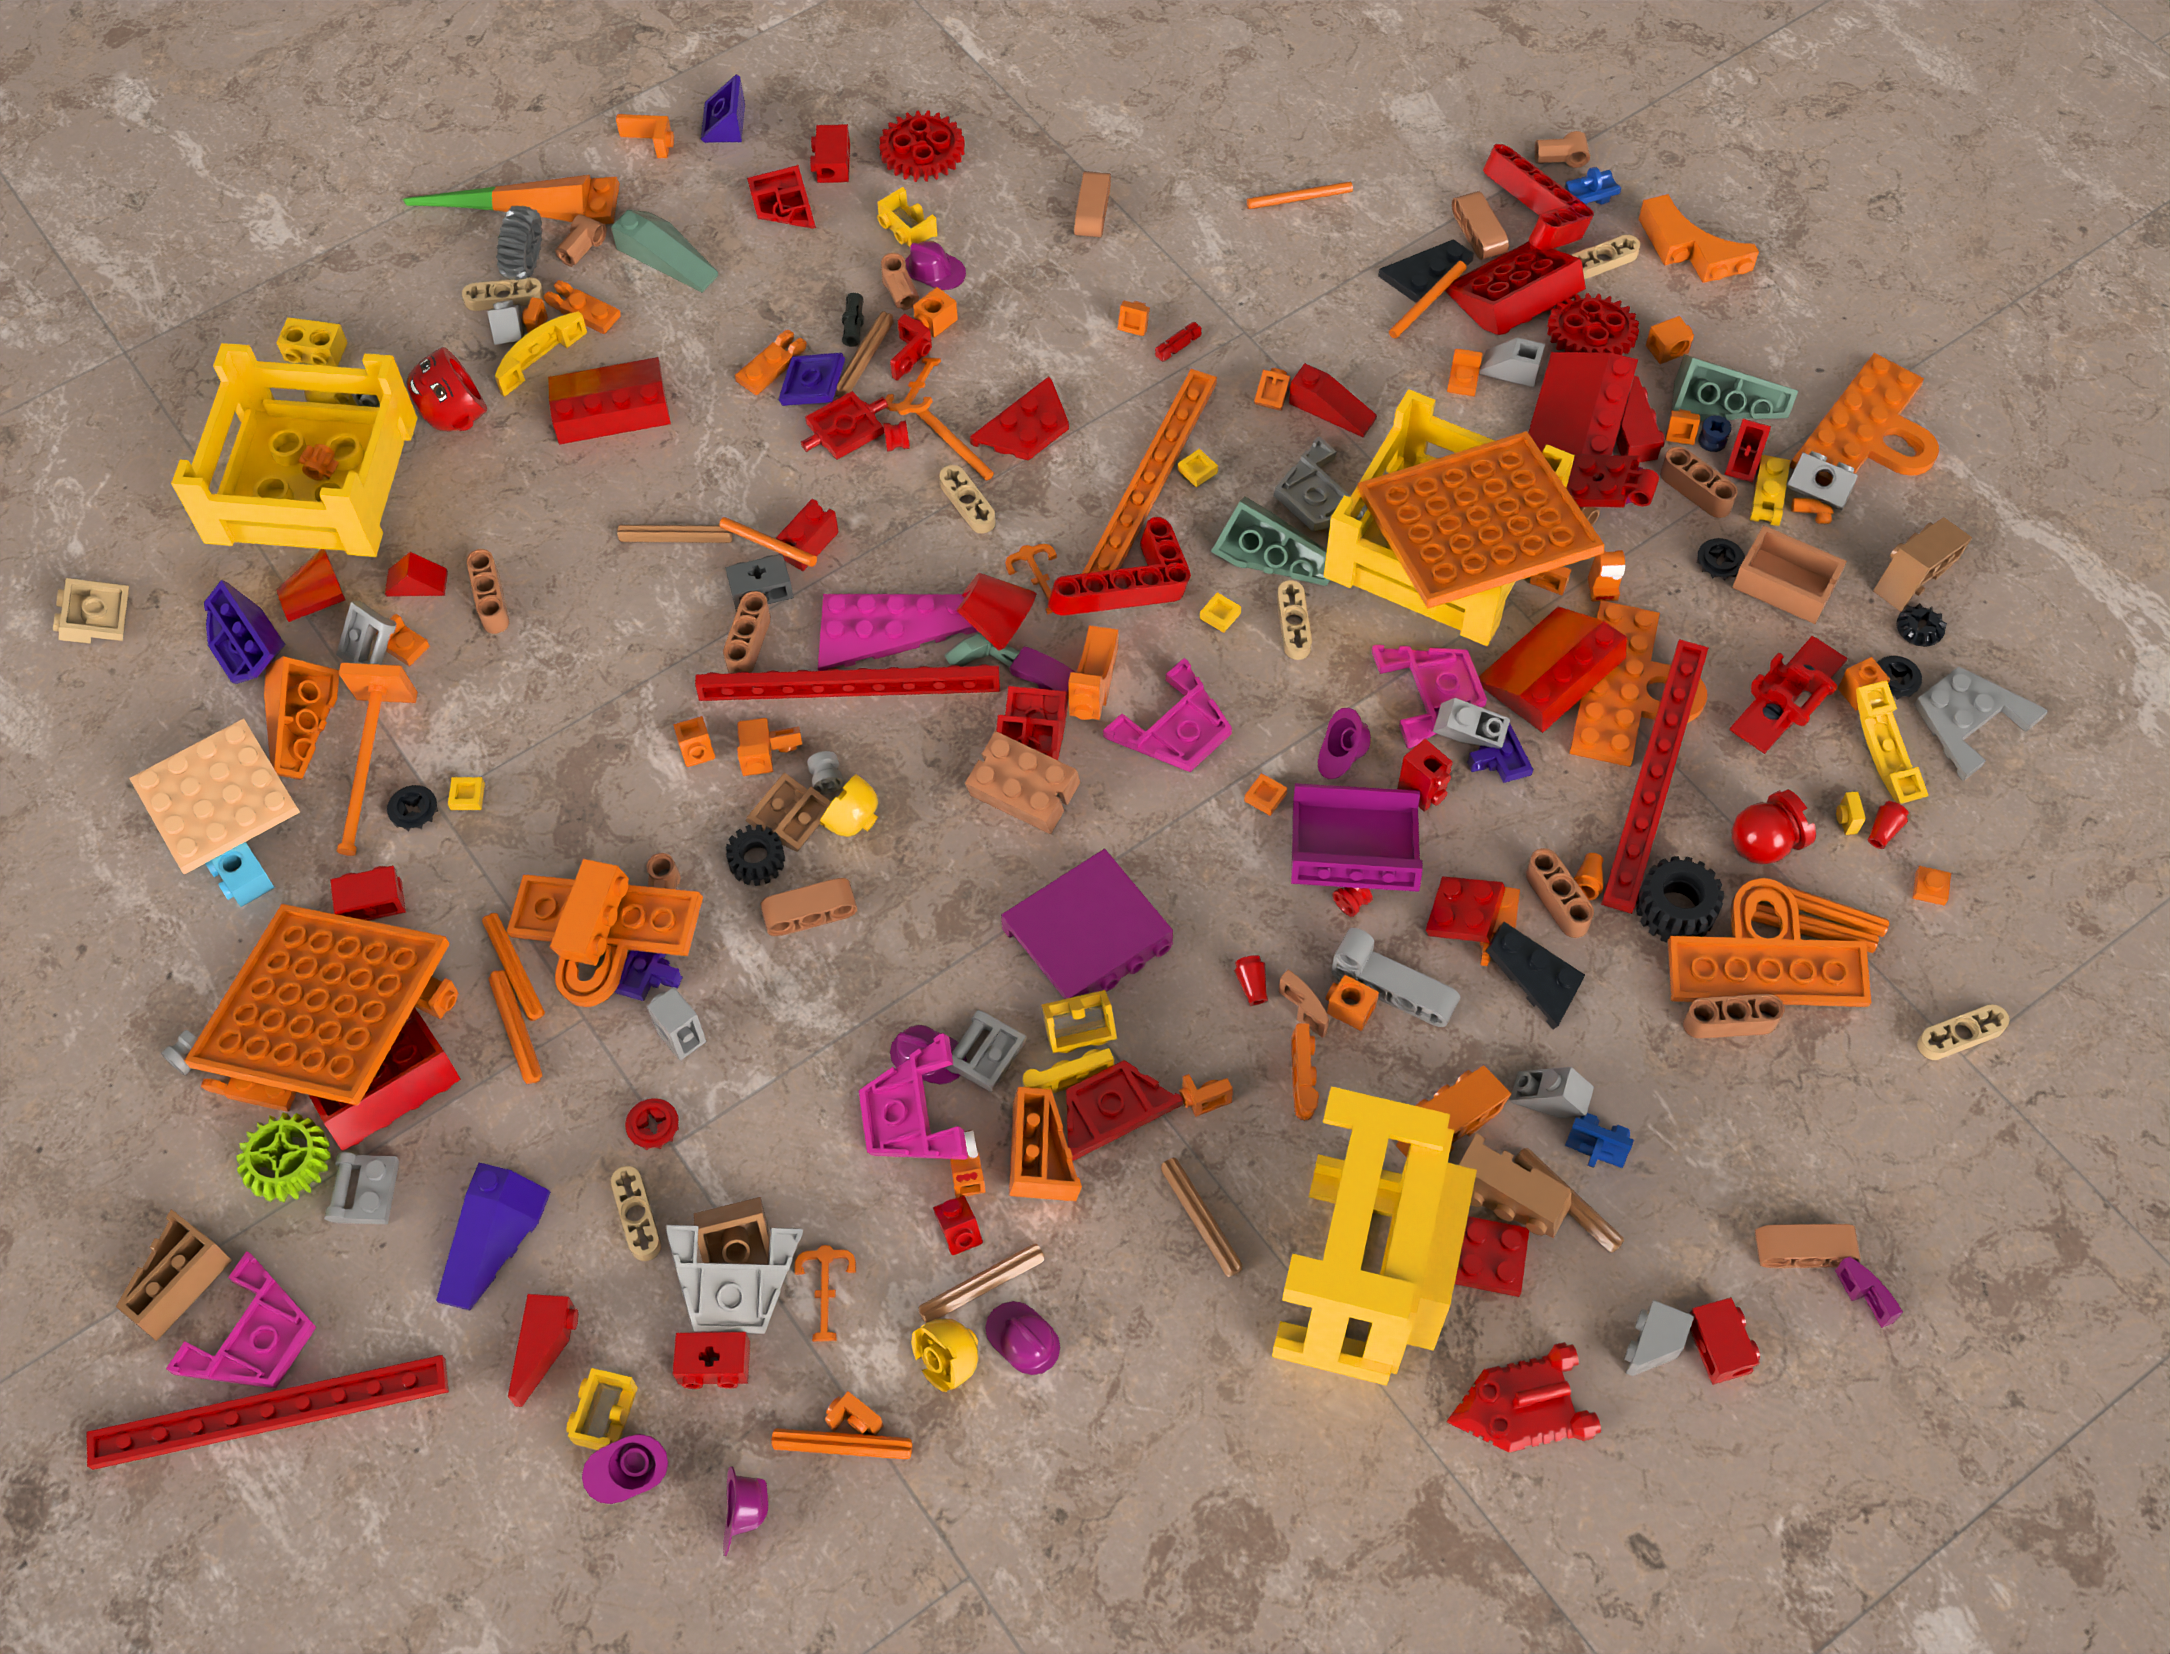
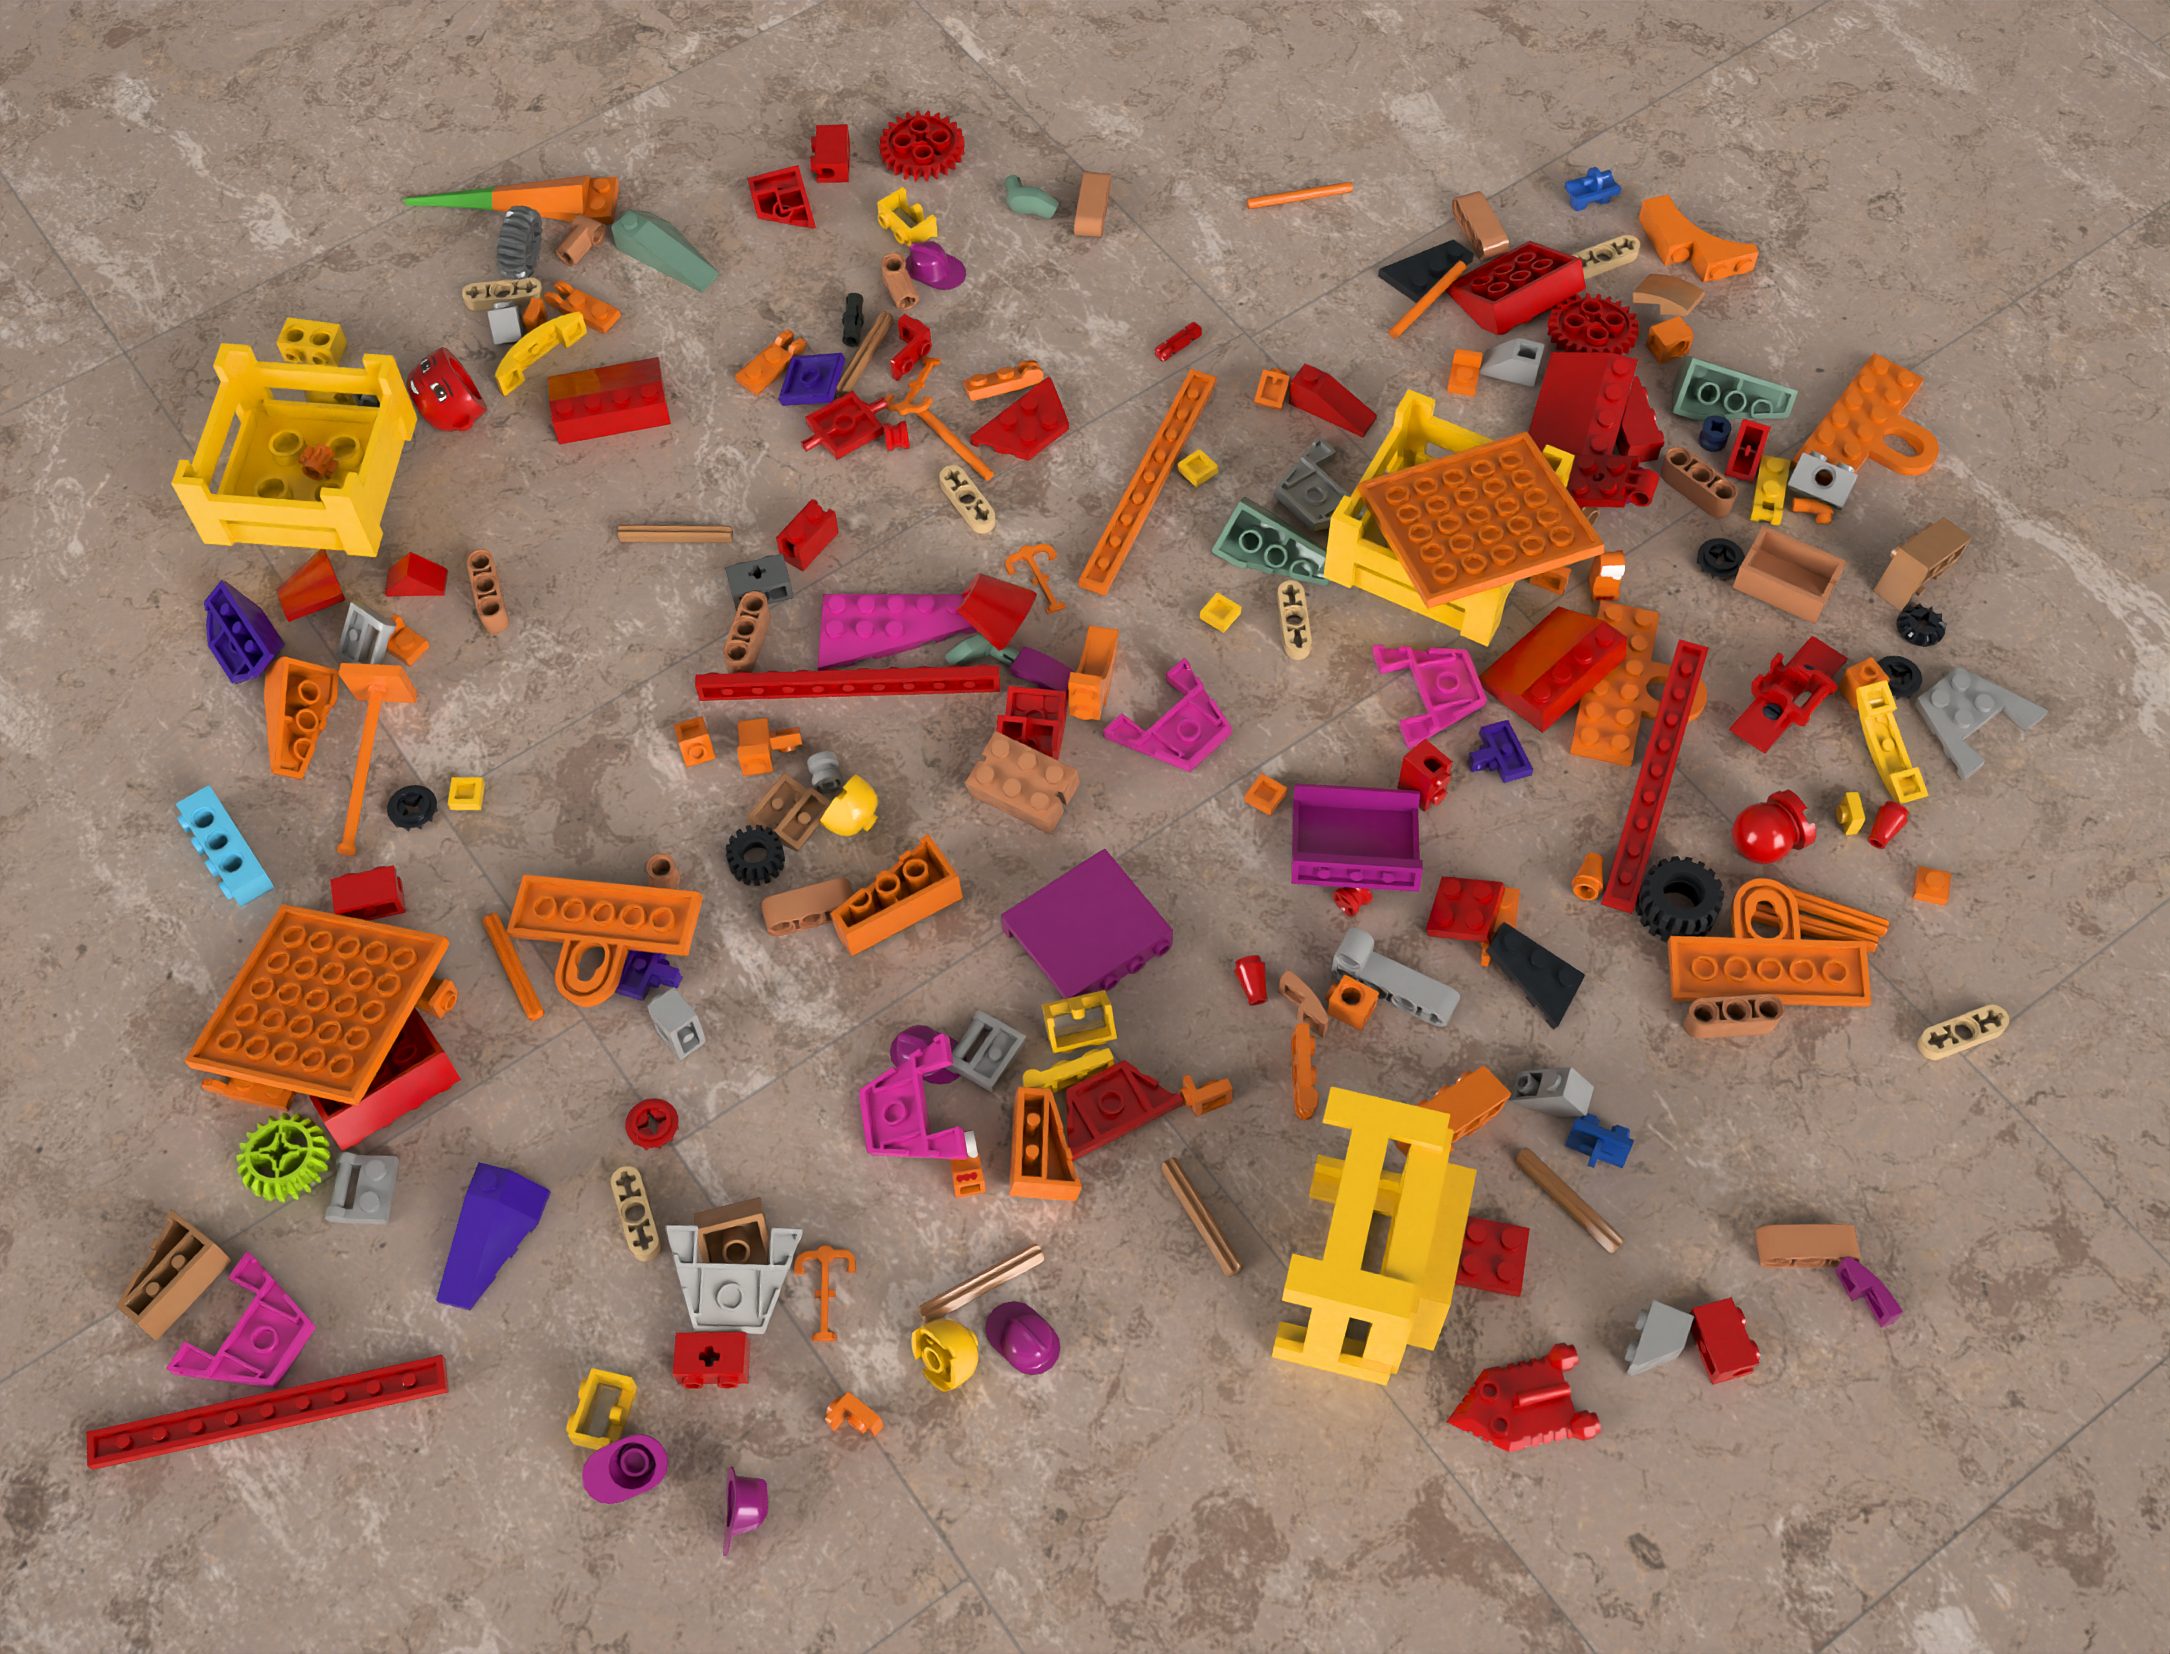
tan plate [53,578,129,644] -> none
light nougat plate [129,718,300,874] -> none
light grey wheel [161,1030,198,1076] -> none
orange axle [488,970,543,1084] -> none
red slope [508,1294,579,1407] -> none
orange brick [550,859,629,966] -> none
orange bracket [616,114,674,158] -> none
dark purple slope [701,74,745,143] -> none
orange bar [719,517,817,567] -> none
orange axle [771,1428,913,1459] -> none
orange brick [913,287,958,338] -> none
red bracket [933,1195,983,1255] -> none
red beam [1048,517,1191,616] -> none
orange tile [1117,300,1150,336] -> none
magenta piece [1318,707,1371,779] -> none
light grey slope [1433,698,1510,748] -> none
medium nougat wedge [1459,1133,1571,1238] -> none
red beam [1483,144,1594,250] -> none
nougat beam [1526,848,1594,938] -> none
nougat piece [1534,131,1590,168] -> none
orange tile [1665,409,1700,445] -> none
none -> orange wedge [831,833,963,957]
none -> orange hinge [963,359,1044,401]
none -> sand green arm [1004,175,1059,220]
none -> medium nougat slope [1633,274,1705,316]

